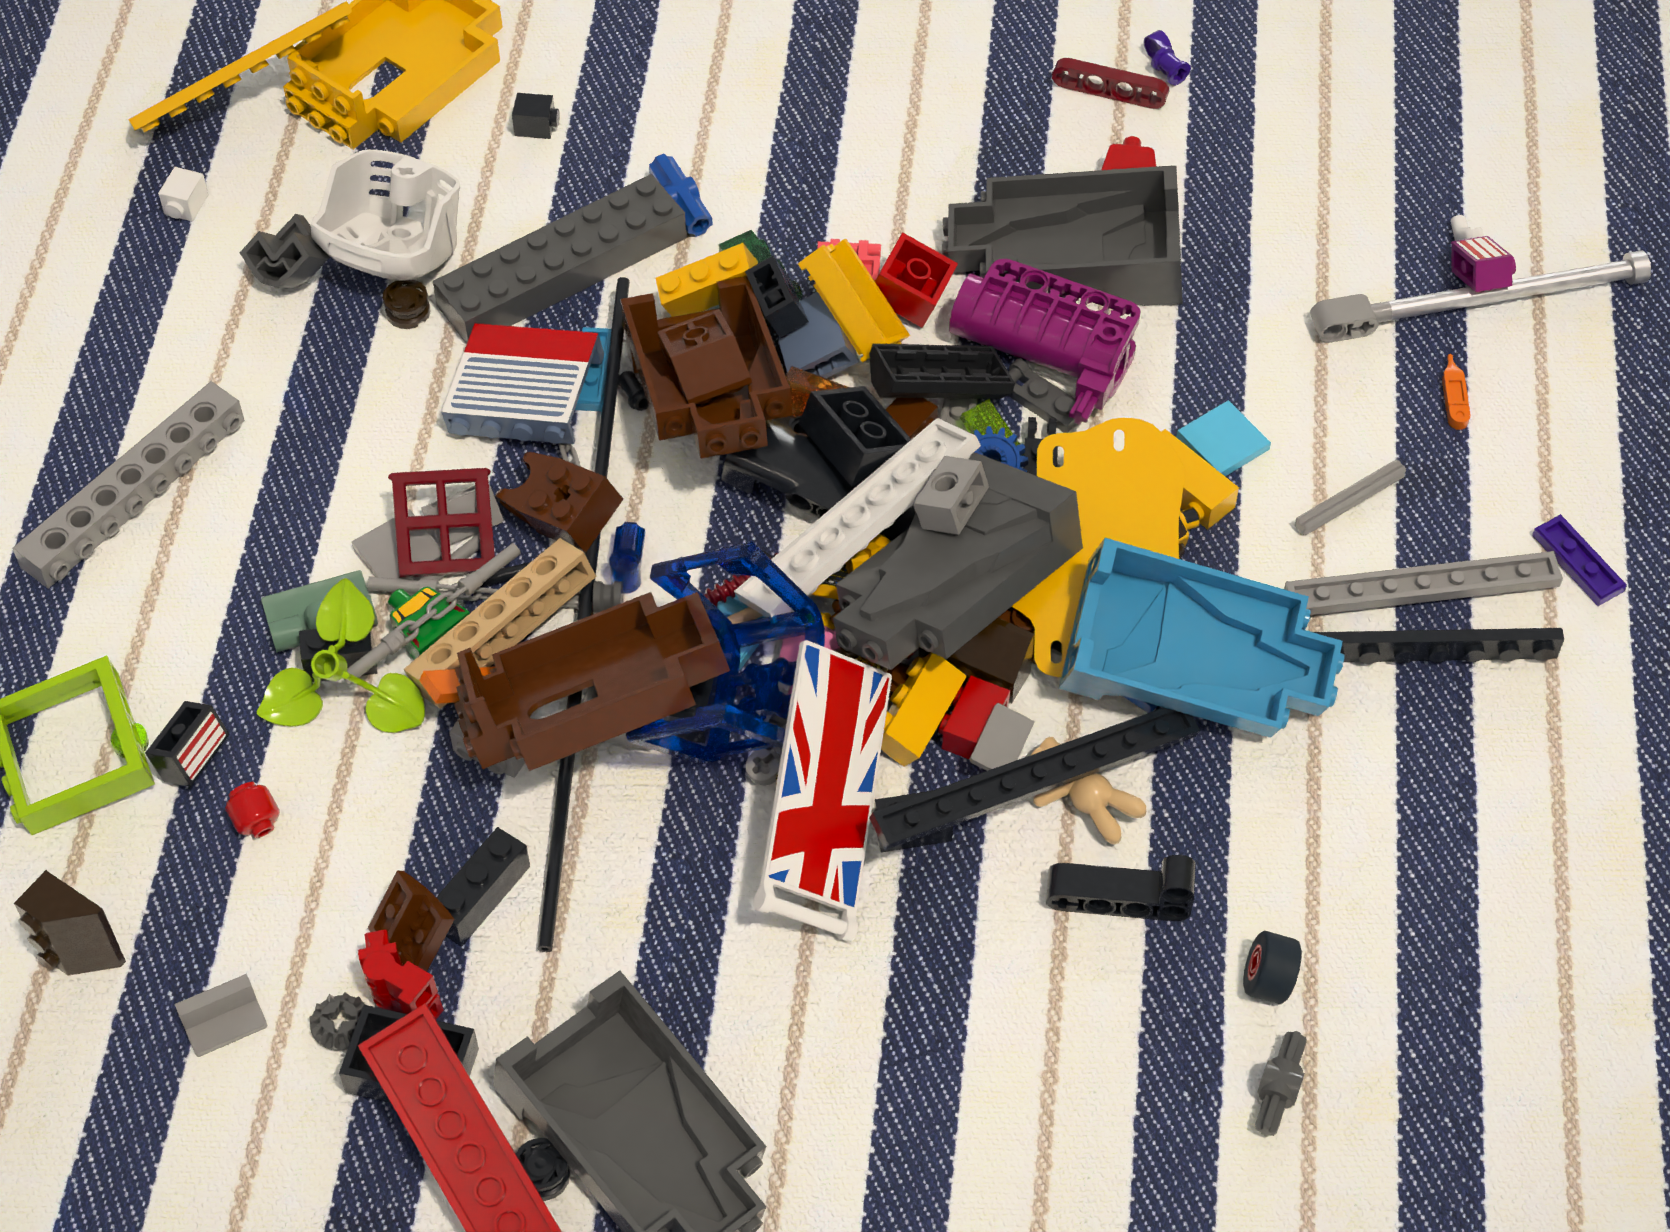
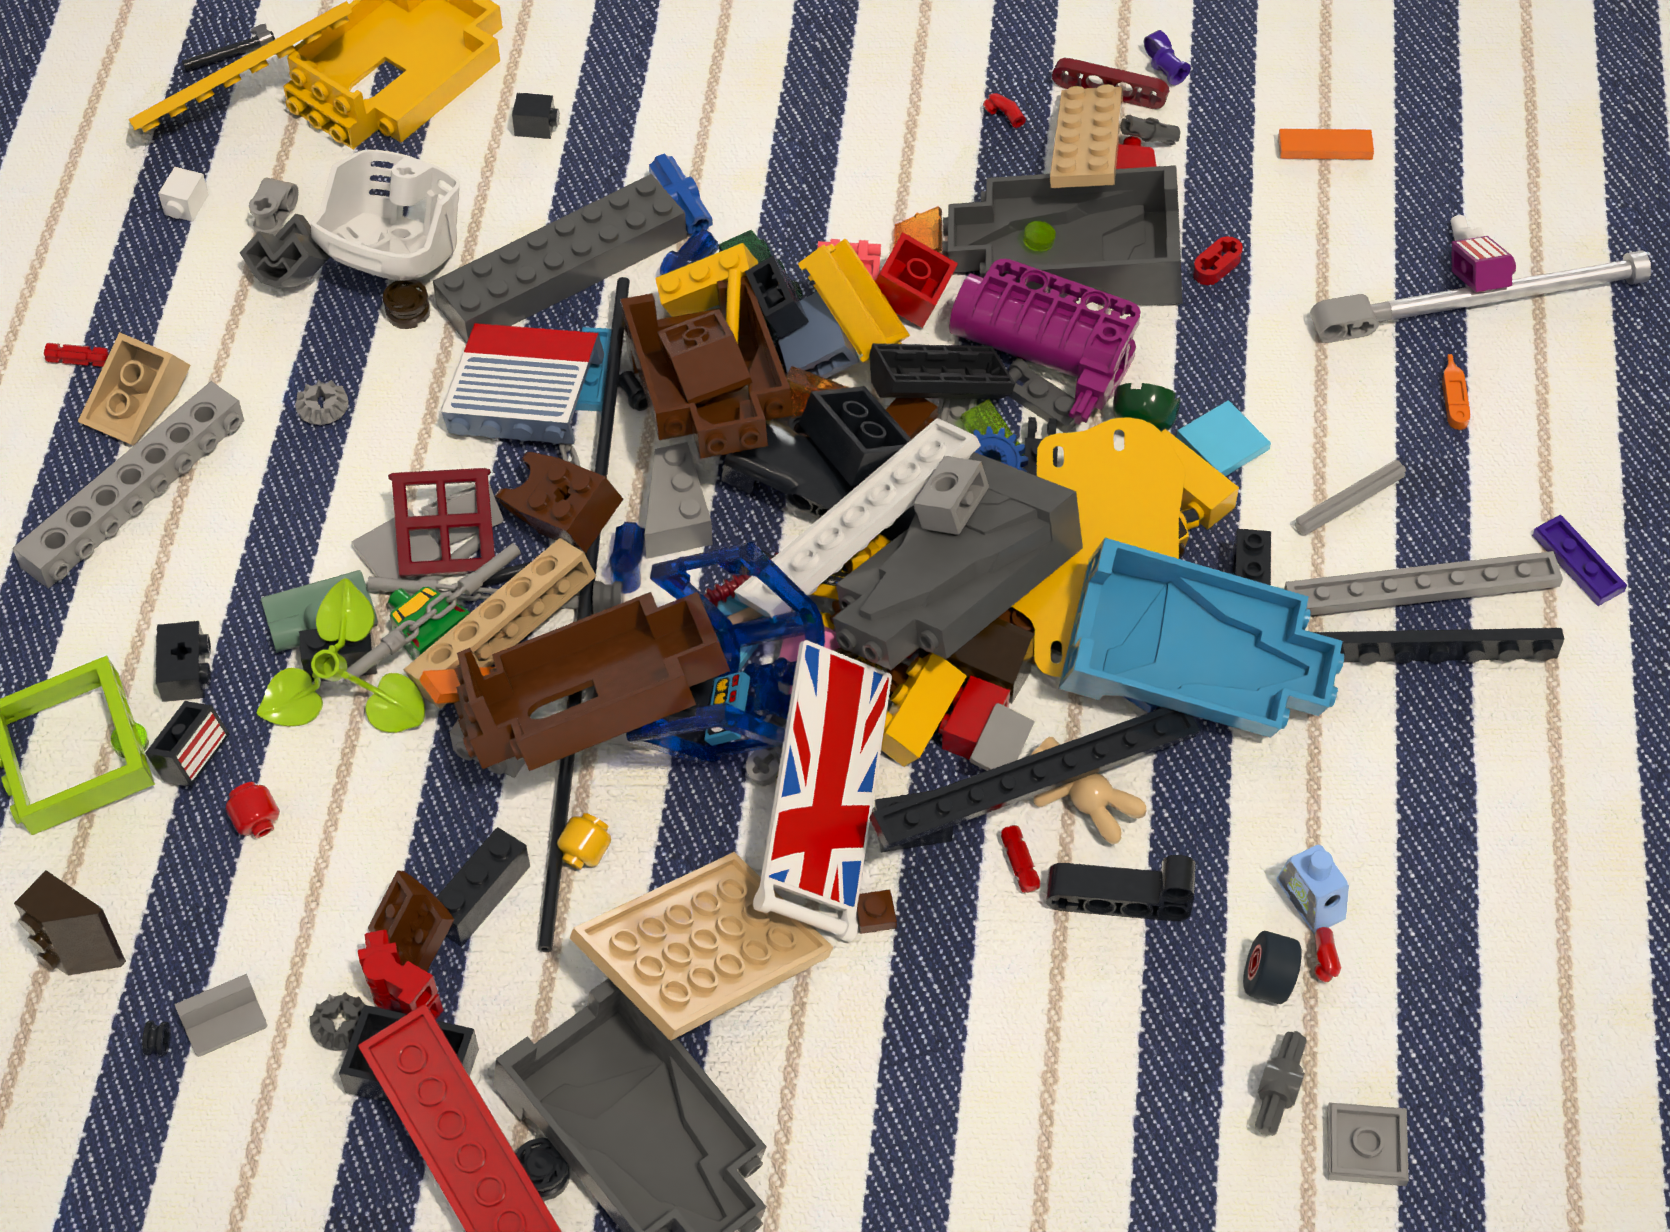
none -> red axle [44,343,109,367]
none -> tan slope [78,332,191,446]
none -> black bush [142,1021,171,1056]
none -> black brick [156,621,211,702]
none -> black piece [182,23,275,72]
none -> light grey piece [248,177,299,235]
none -> light grey gear [295,379,349,425]
none -> yellow head [557,813,611,870]
none -> tan plate [570,852,833,1041]
none -> light grey wedge [644,442,713,559]
none -> clear blue piece [660,229,719,276]
none -> dark azure tile [704,671,750,746]
none -> yellow piece [726,269,741,344]
none -> reddish brown plate [856,889,897,934]
none -> clear orange piece [894,206,942,252]
none -> red arm [983,93,1026,128]
none -> red axle [1001,825,1040,893]
none -> clear neon green tile [1023,221,1056,252]
none -> tan plate [1050,85,1123,188]
none -> dark green cylinder [1113,383,1181,431]
none -> dark grey pin [1120,115,1181,145]
none -> red beam [1192,236,1243,285]
none -> black brick [1232,528,1271,585]
none -> light blue torso [1276,845,1349,935]
none -> orange tile [1278,129,1374,160]
none -> red arm [1314,927,1341,982]
none -> light grey tile [1327,1102,1409,1186]

